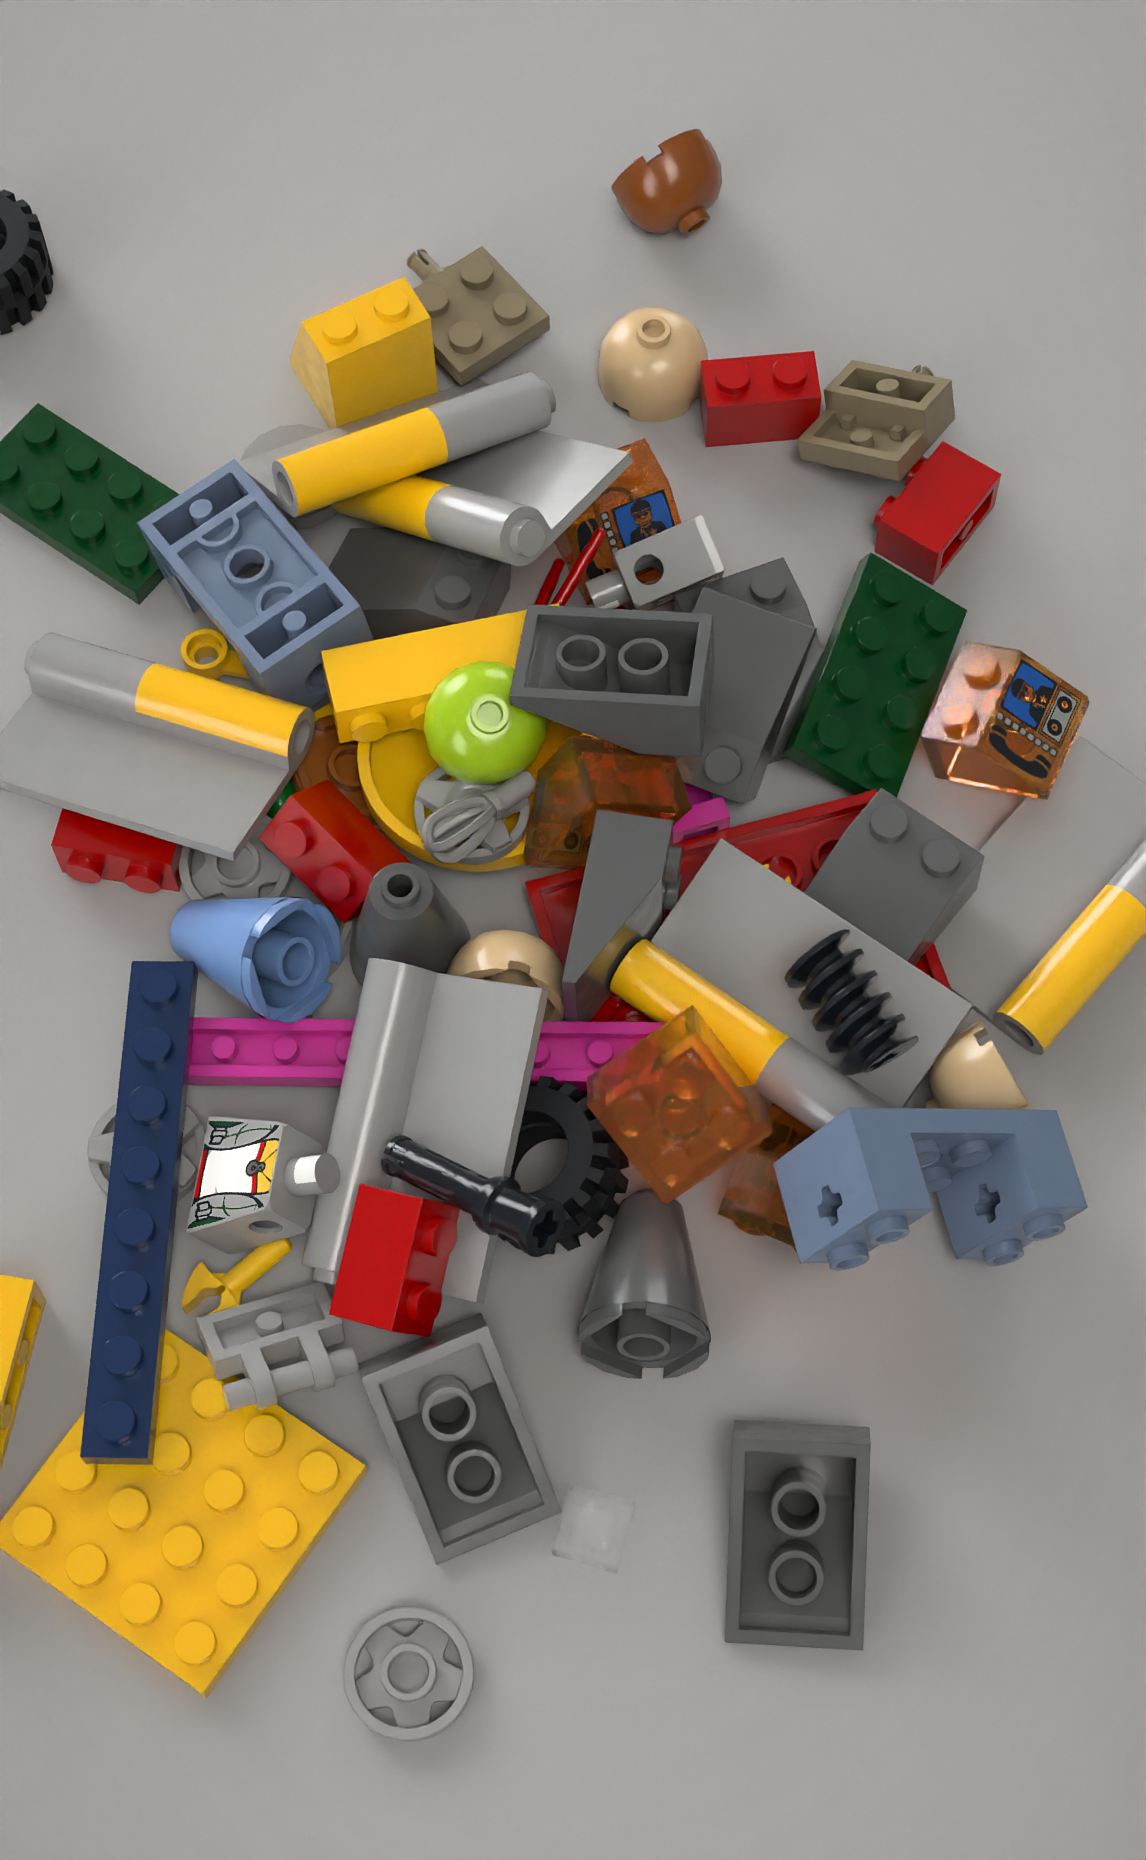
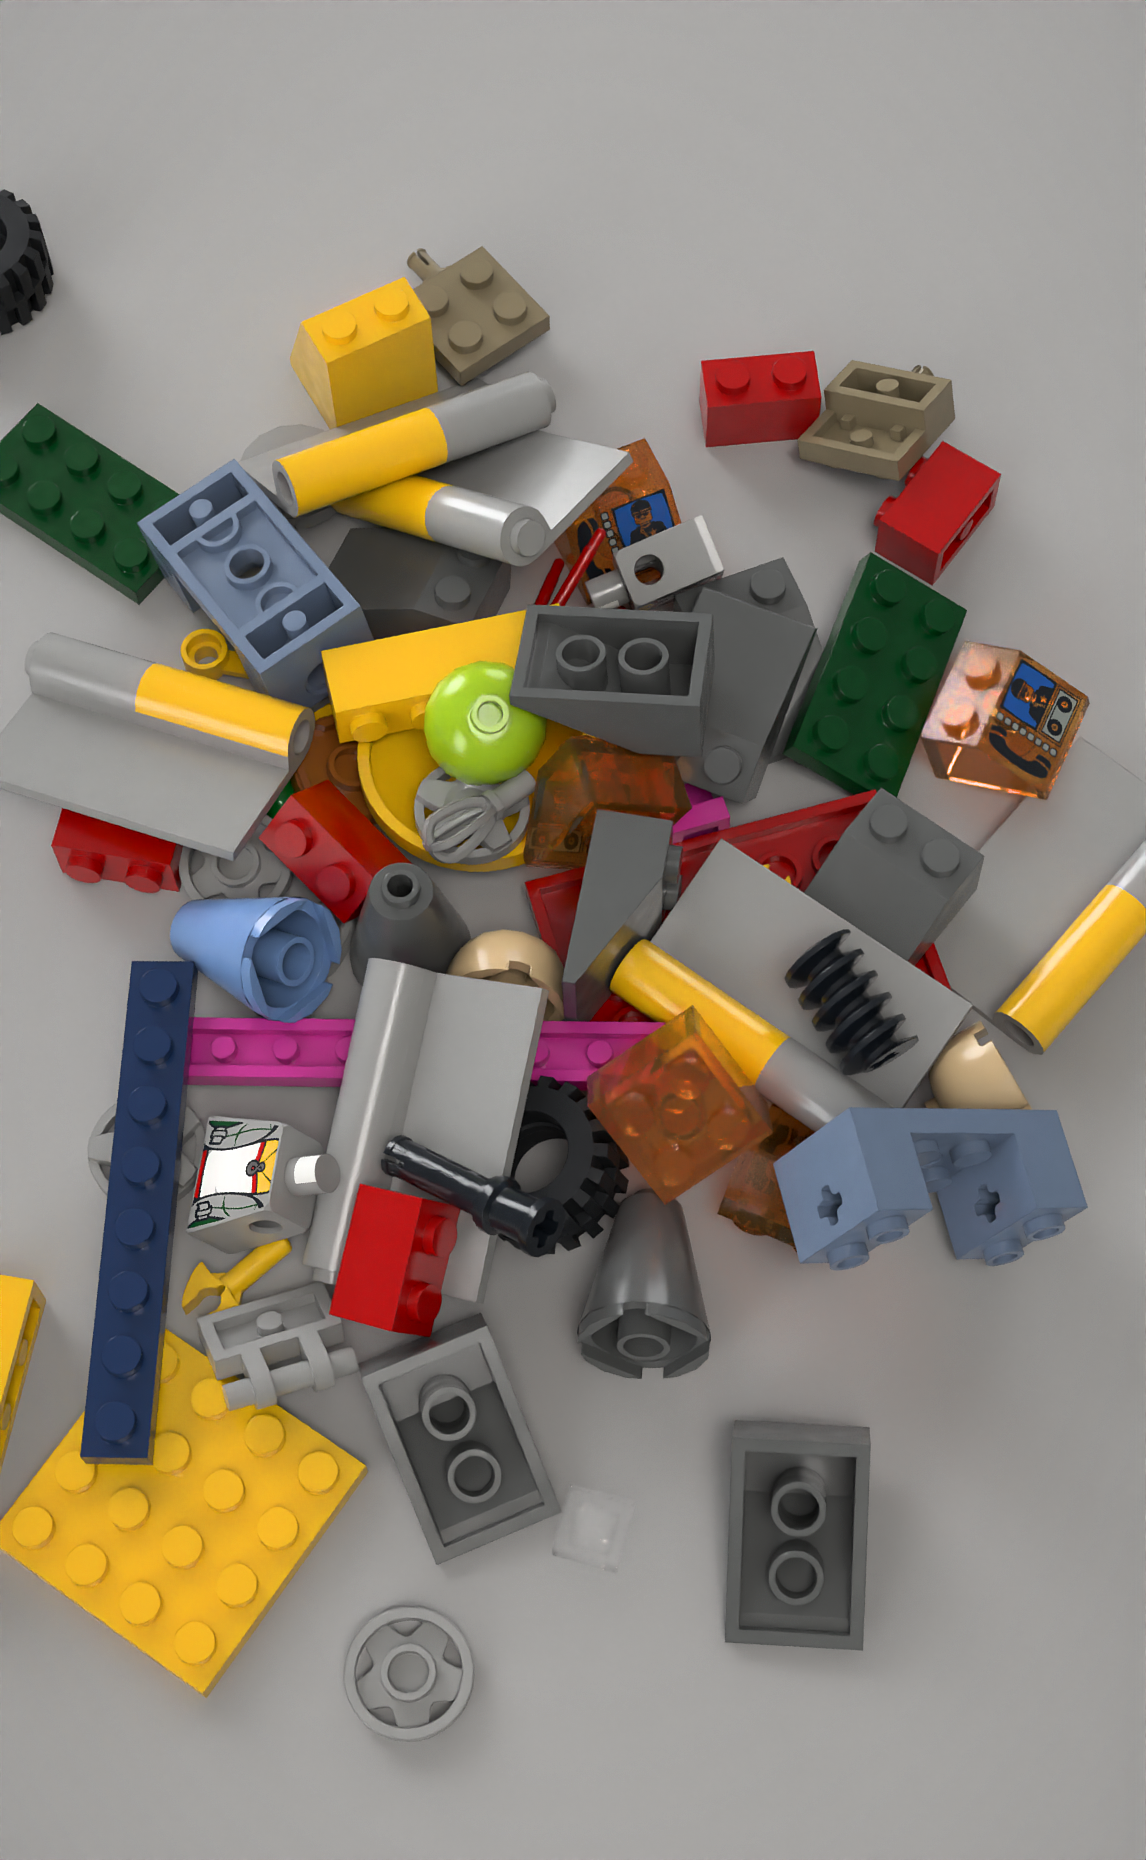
tan cylinder [598,306,708,422] -> none
dark orange cylinder [611,129,722,236] -> none

